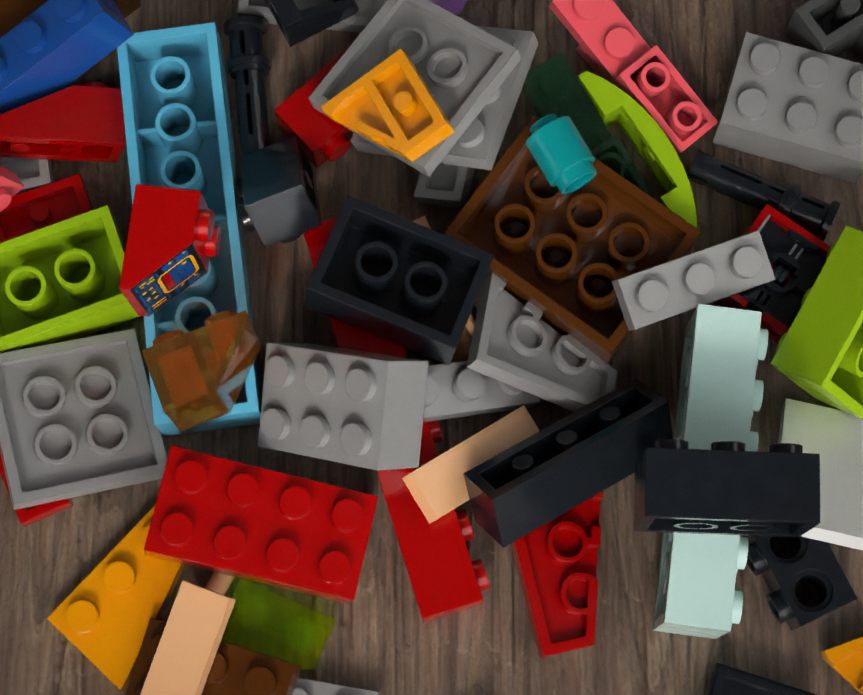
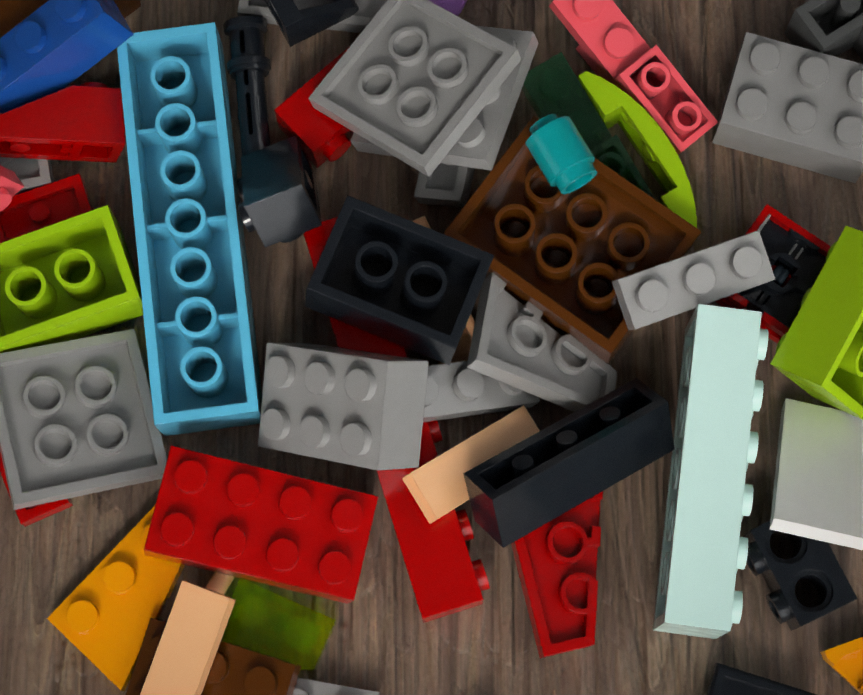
red slope [119,184,221,317] -> none
clear orange slope [141,310,261,432] -> none
light orange wing [321,48,455,162] -> none
black brick [634,439,820,537] -> none
black pin [687,150,841,241] -> none

